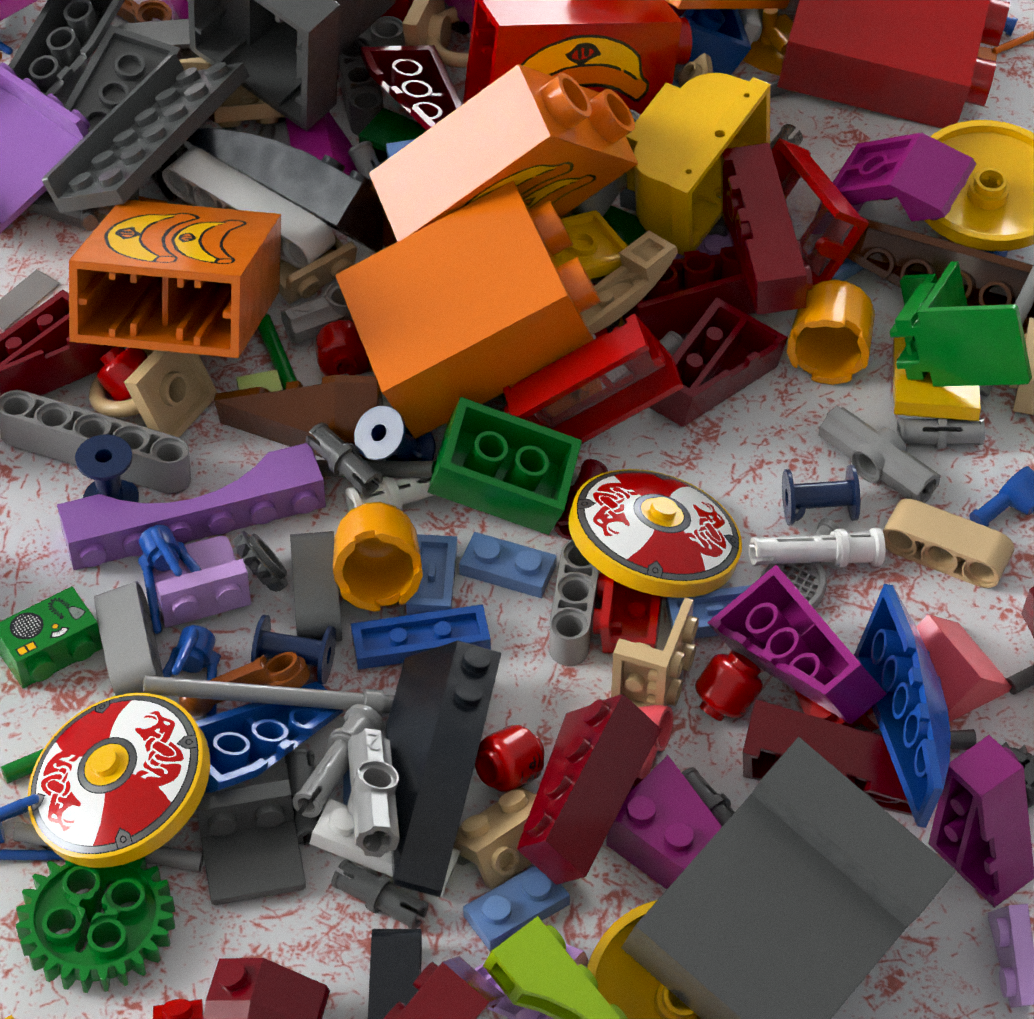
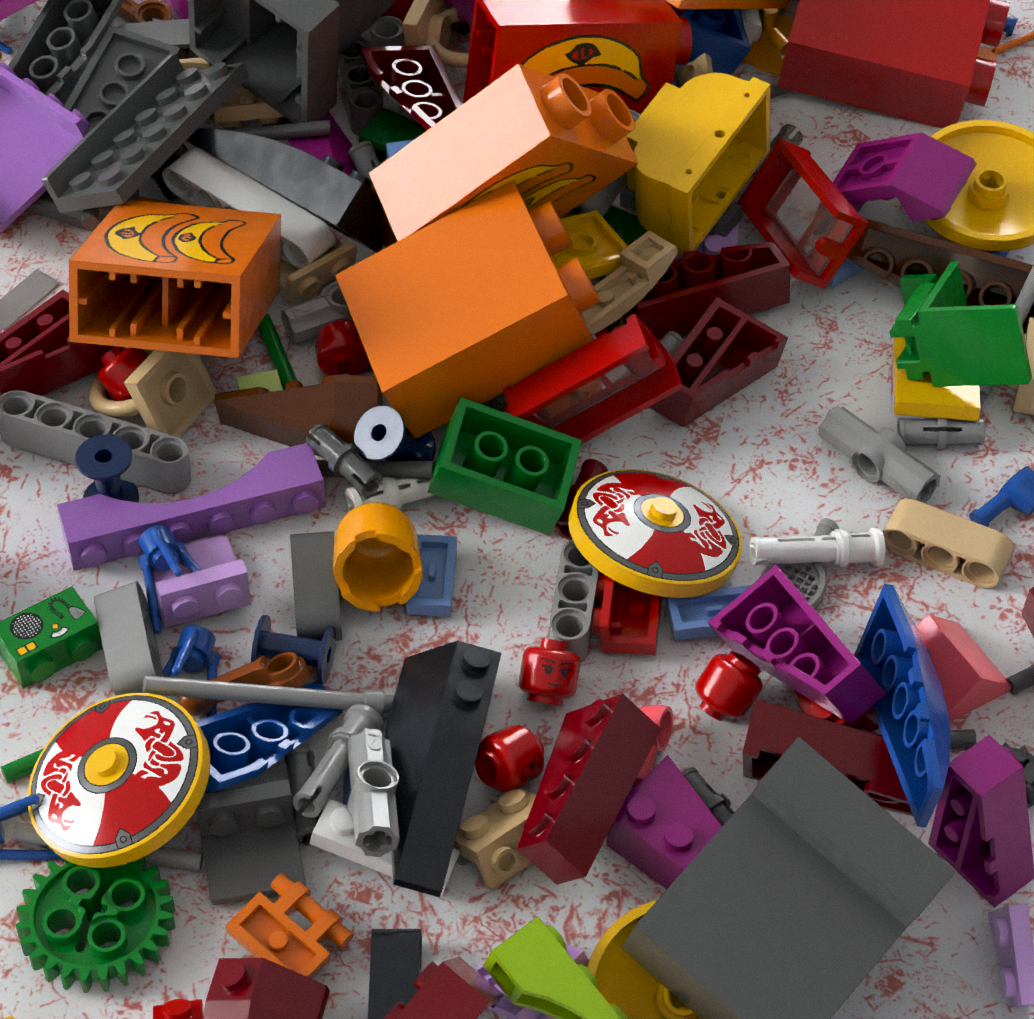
dark grey gear [234,531,288,592] -> none
dark grey pin [331,859,429,929] -> none
blue plate [350,604,491,670] -> none
medium blue plate [459,532,556,598] -> none
medium blue plate [463,865,570,951] -> none
tan bracket [611,597,699,707] -> none
dark red wedge [721,143,813,315] -> none
dark blue piece [782,465,861,525] -> none
light orange cylinder [787,279,875,385] -> none
none -> orange plate [226,873,354,979]
none -> dark grey piece [230,120,331,141]
none -> red head [518,638,581,706]

